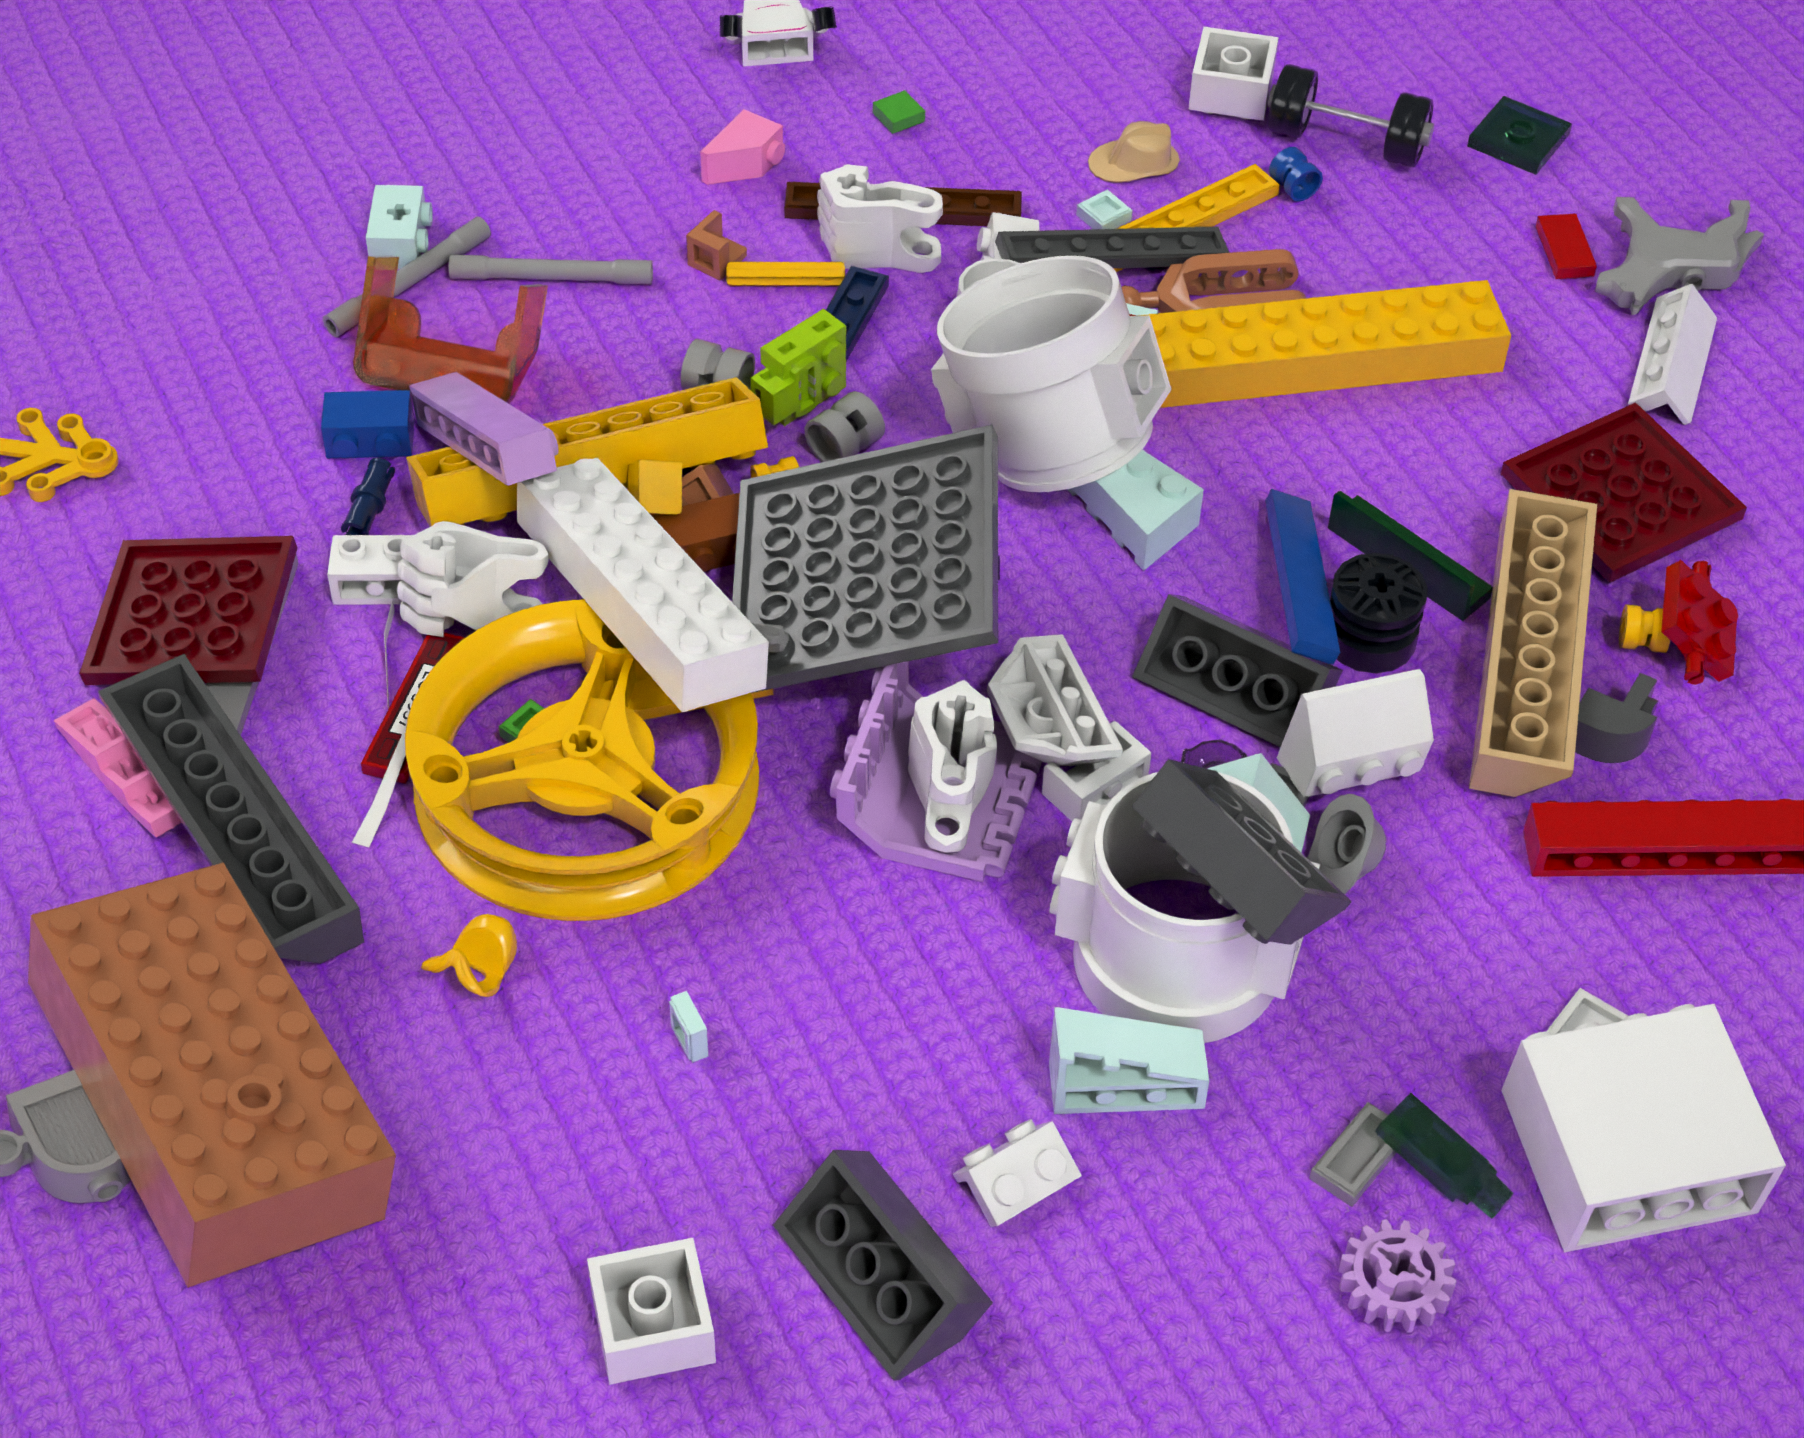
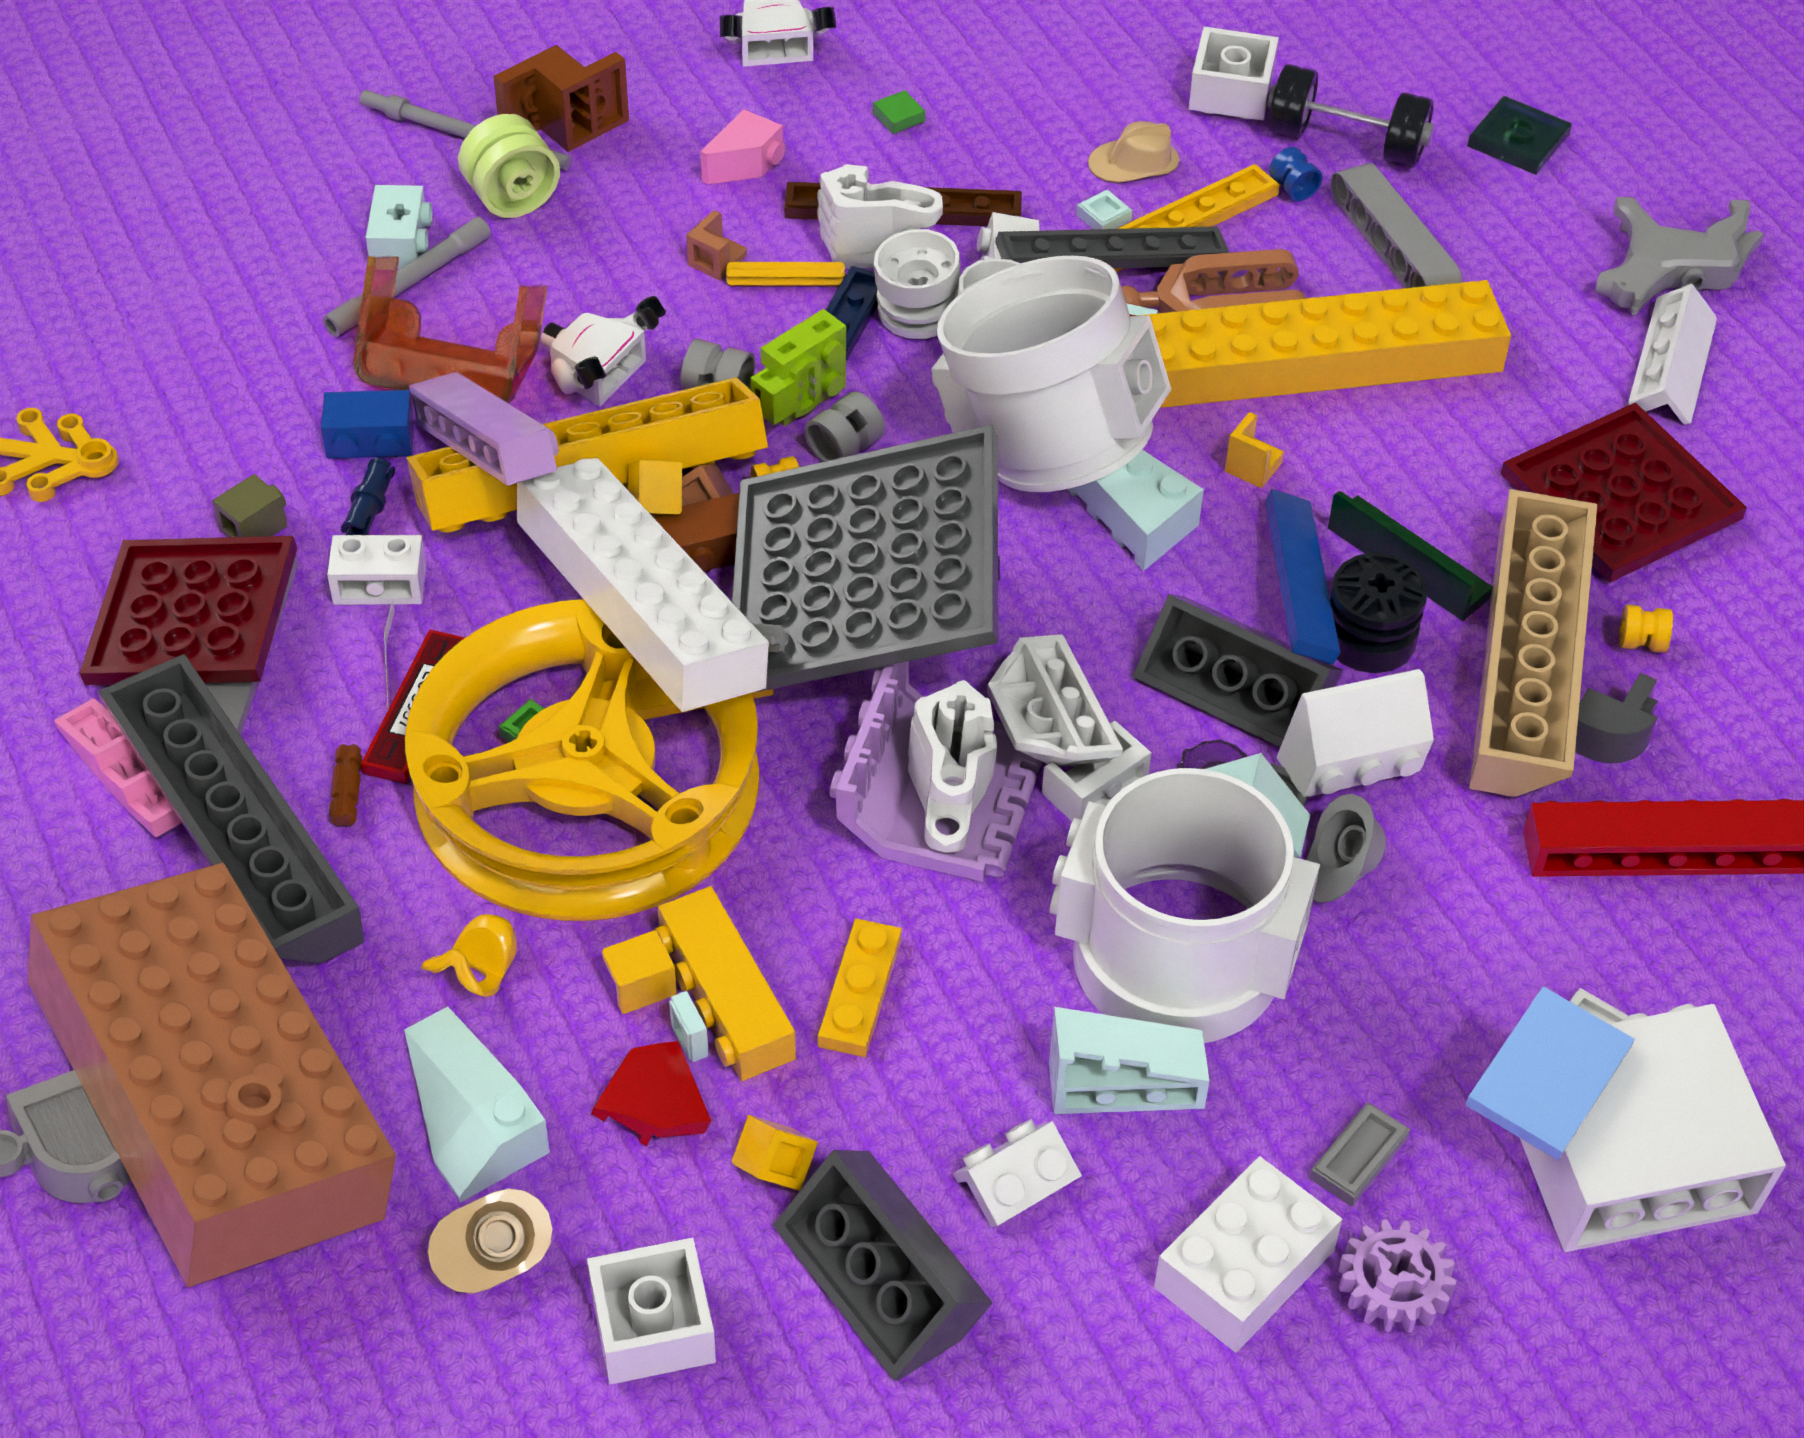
white sticker [352,724,407,848] -> none
white piece [397,521,548,637] -> none
light grey piece [449,254,653,285] -> none
dark grey slope [1132,759,1352,945] -> none
hinge [1375,1093,1514,1219] -> none
red tile [1535,213,1597,279] -> none
red plate [1661,560,1738,685] -> none
none -> olive brick [212,474,288,537]
none -> dark orange axle [329,744,362,827]
none -> light grey bar [360,90,571,171]
none -> light aqua wedge [404,1006,550,1203]
none -> tan piece [427,1188,553,1294]
none -> yellowish green wheel [458,114,560,218]
none -> dark orange bracket [493,45,629,152]
none -> white torso [541,296,666,406]
none -> red slope [591,1041,711,1147]
none -> yellow panel [602,930,677,1014]
none -> yellow brick [654,886,796,1082]
none -> yellow panel [732,1114,818,1191]
none -> yellow plate [818,918,902,1058]
none -> white wheel [874,229,961,339]
none -> white brick [1154,1156,1342,1353]
none -> yellow panel [1225,412,1284,488]
none -> light grey beam [1331,163,1462,288]
none -> light blue tile [1465,986,1635,1161]

